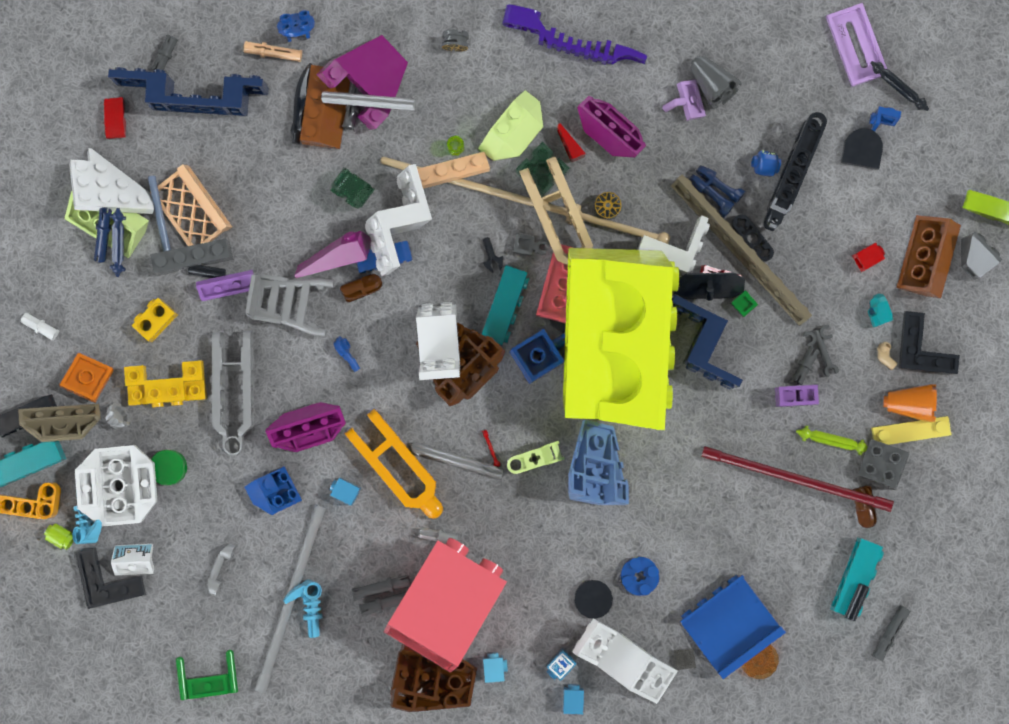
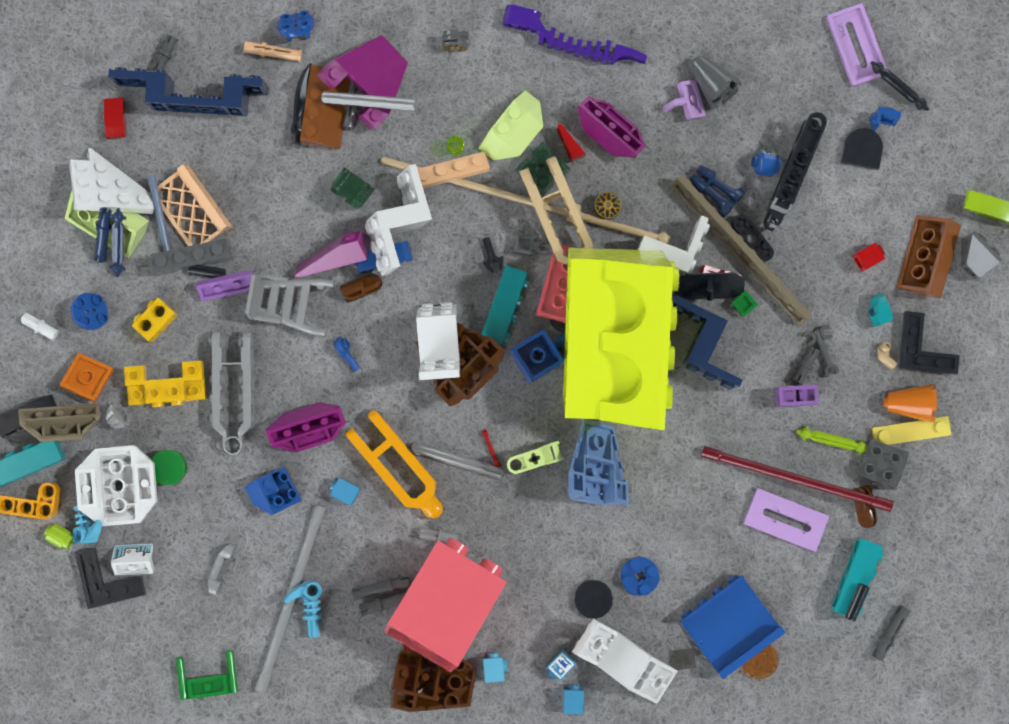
none -> blue plate [71,293,109,330]
none -> lavender piece [743,488,829,552]

